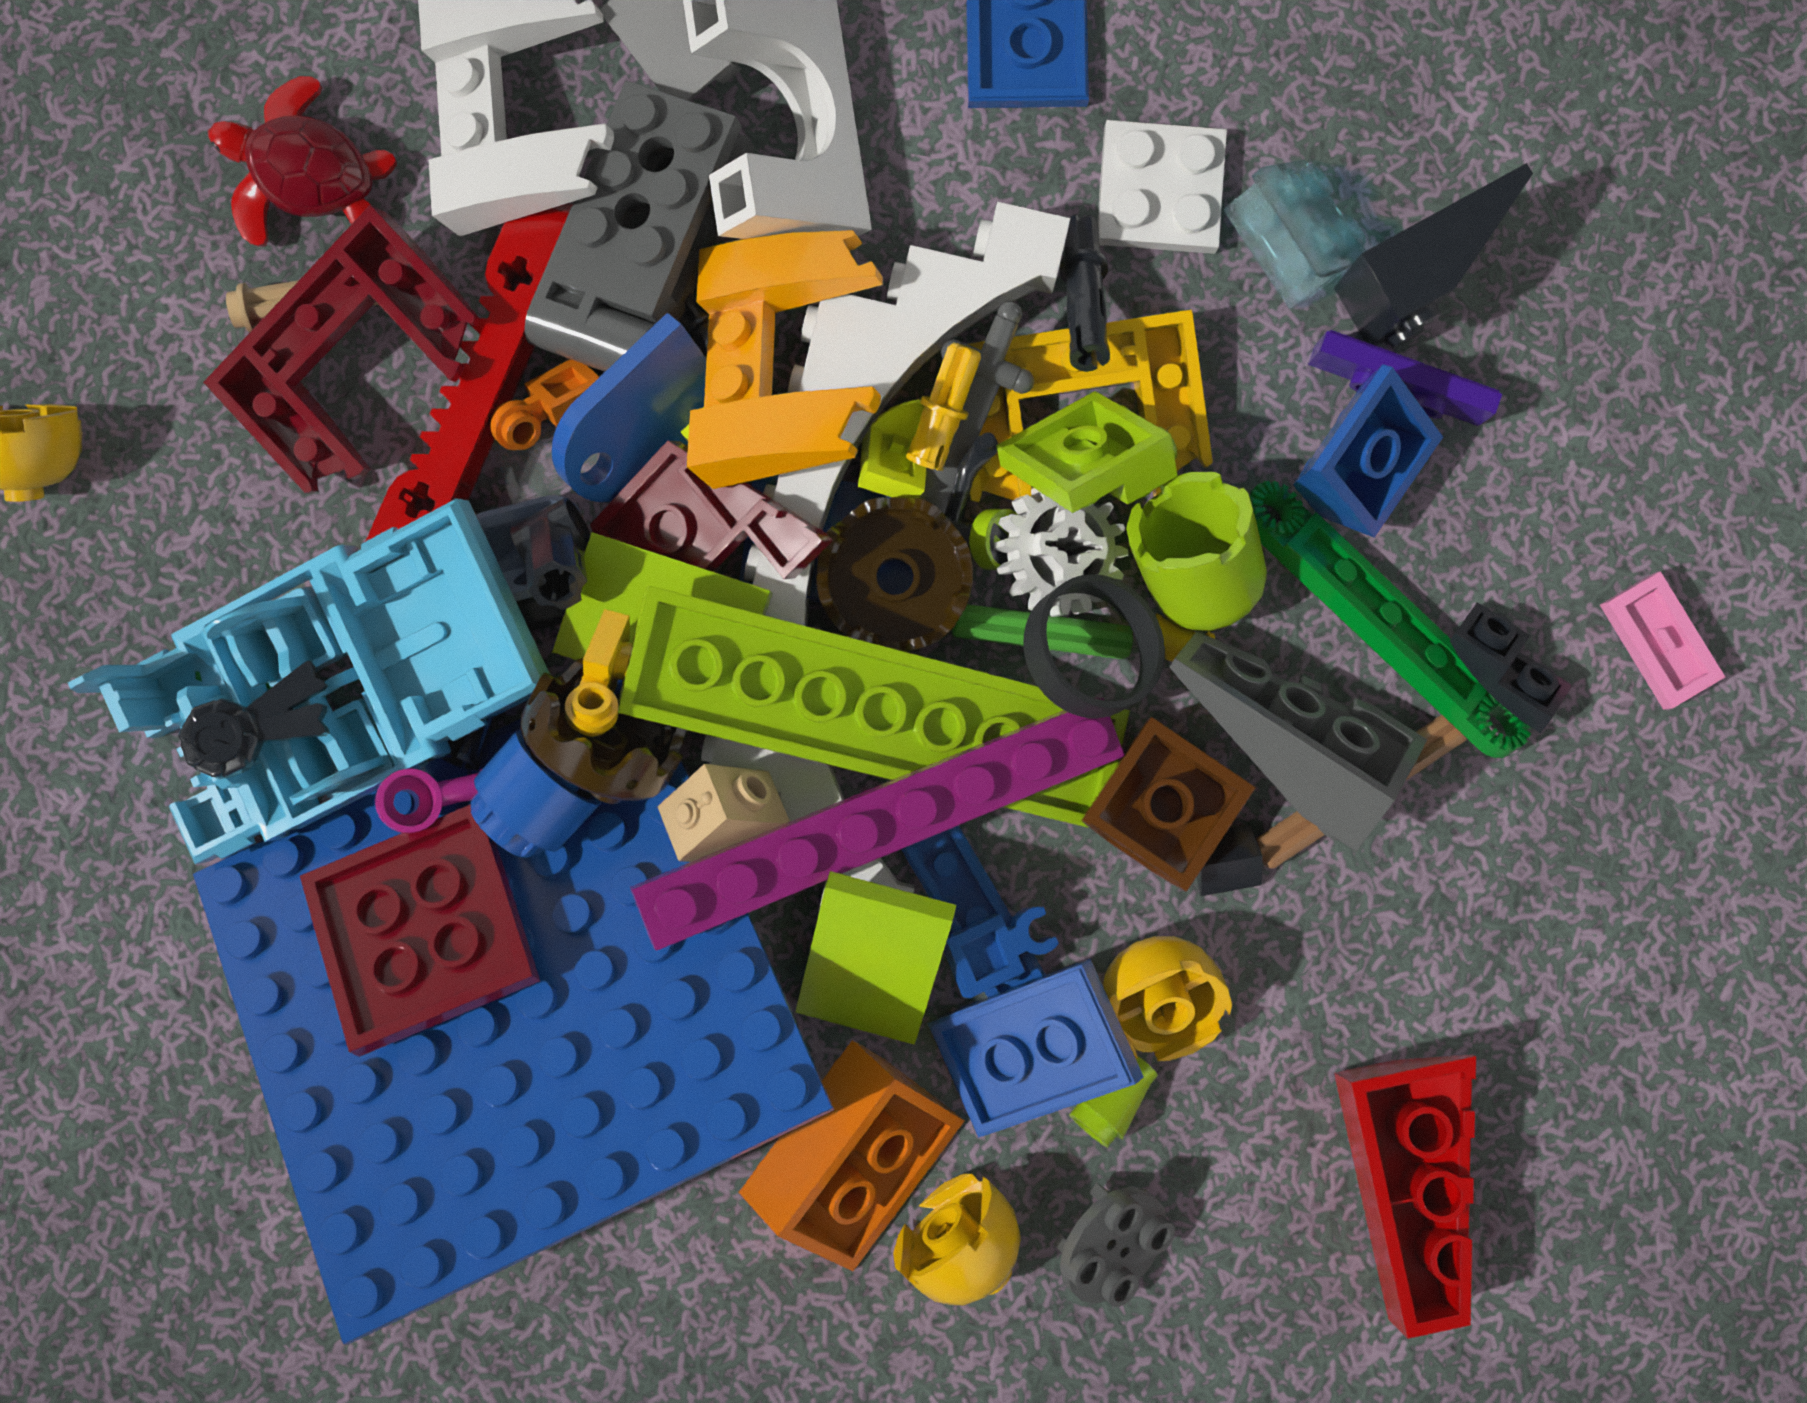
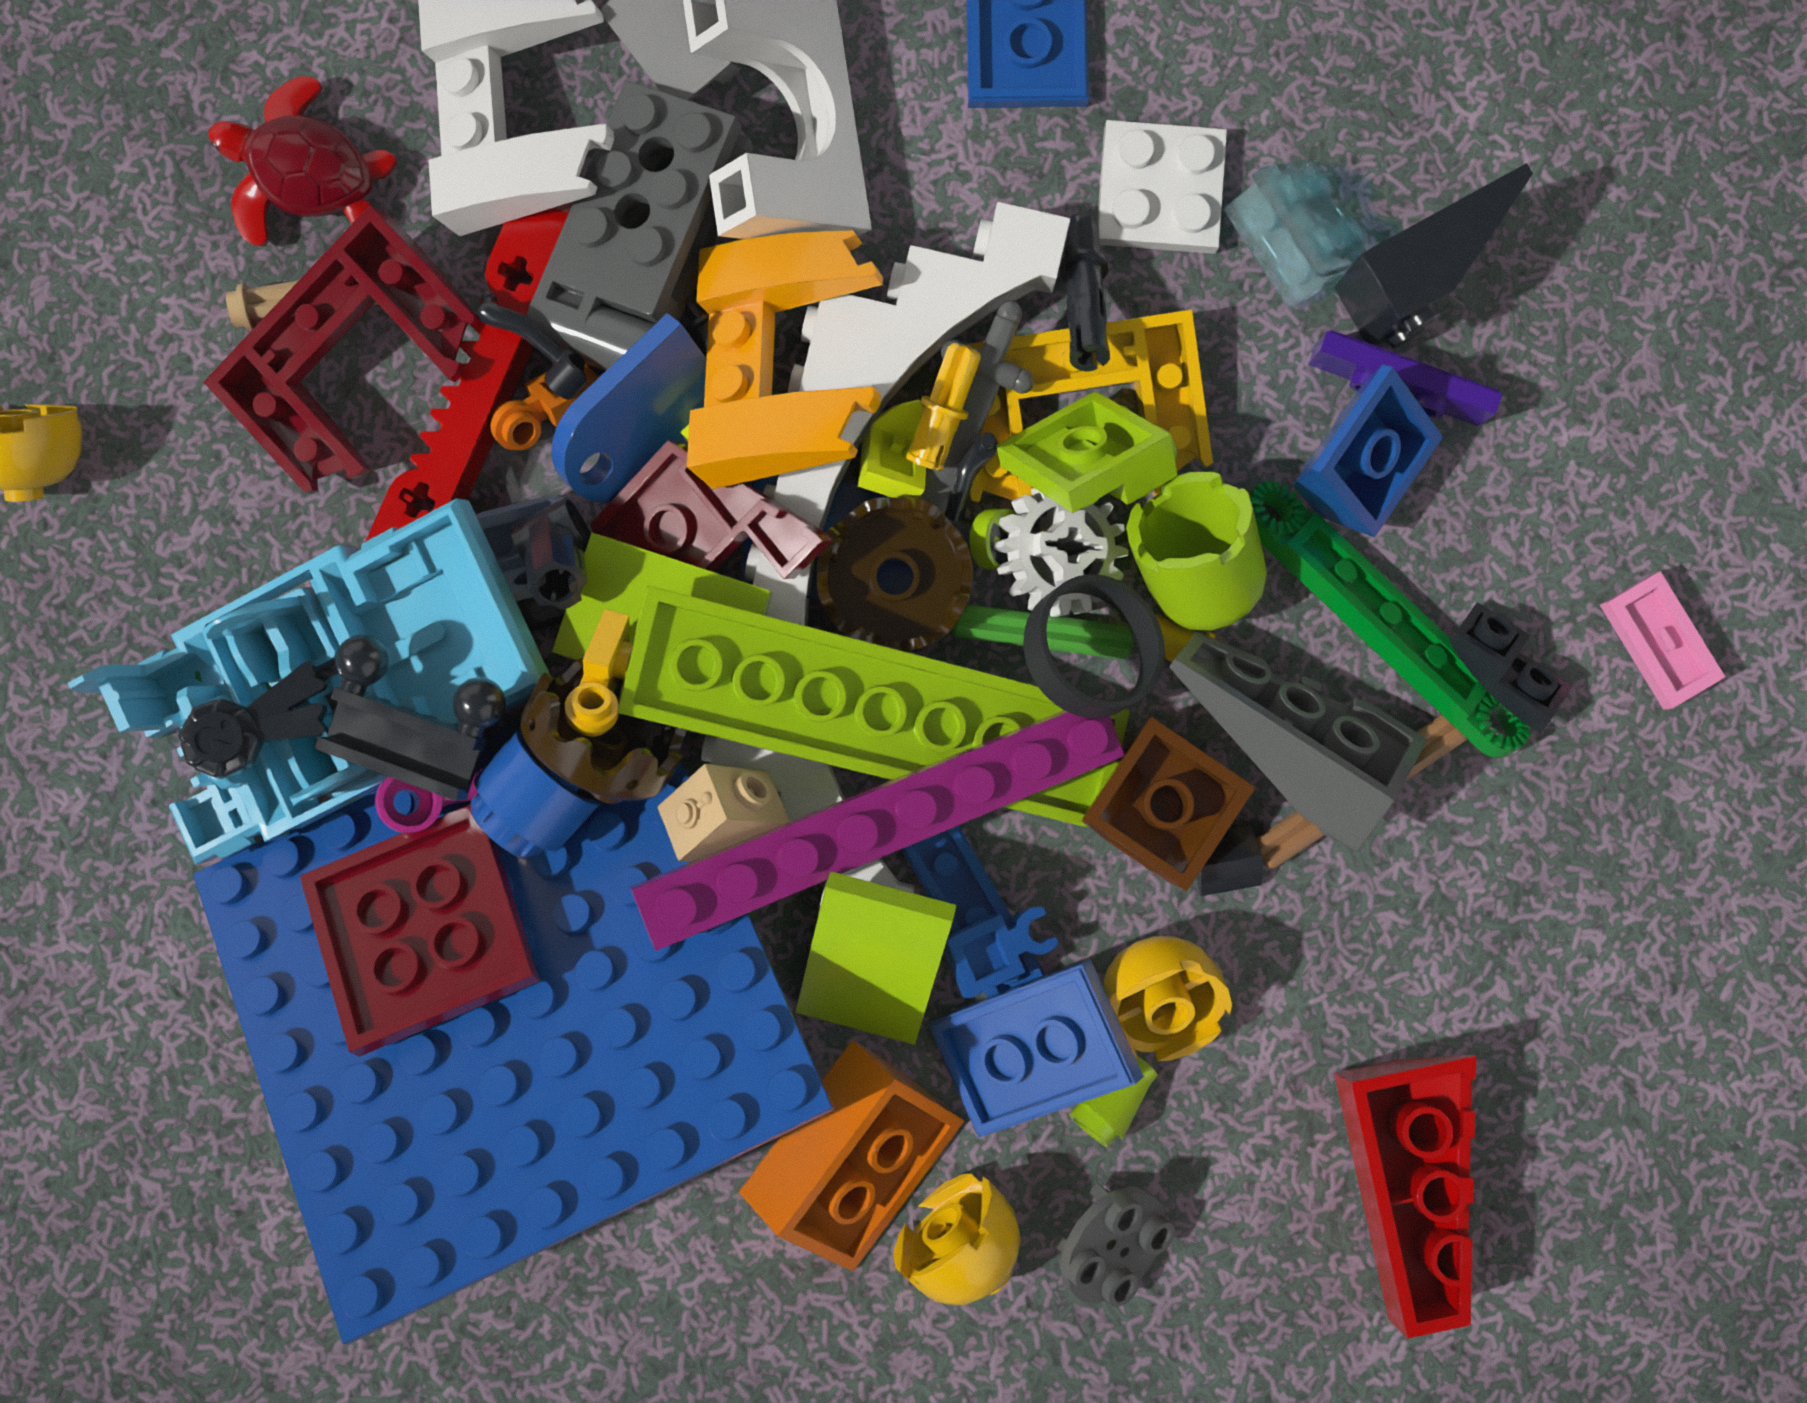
none -> black gear [314,635,506,801]
none -> black piece [477,291,587,400]

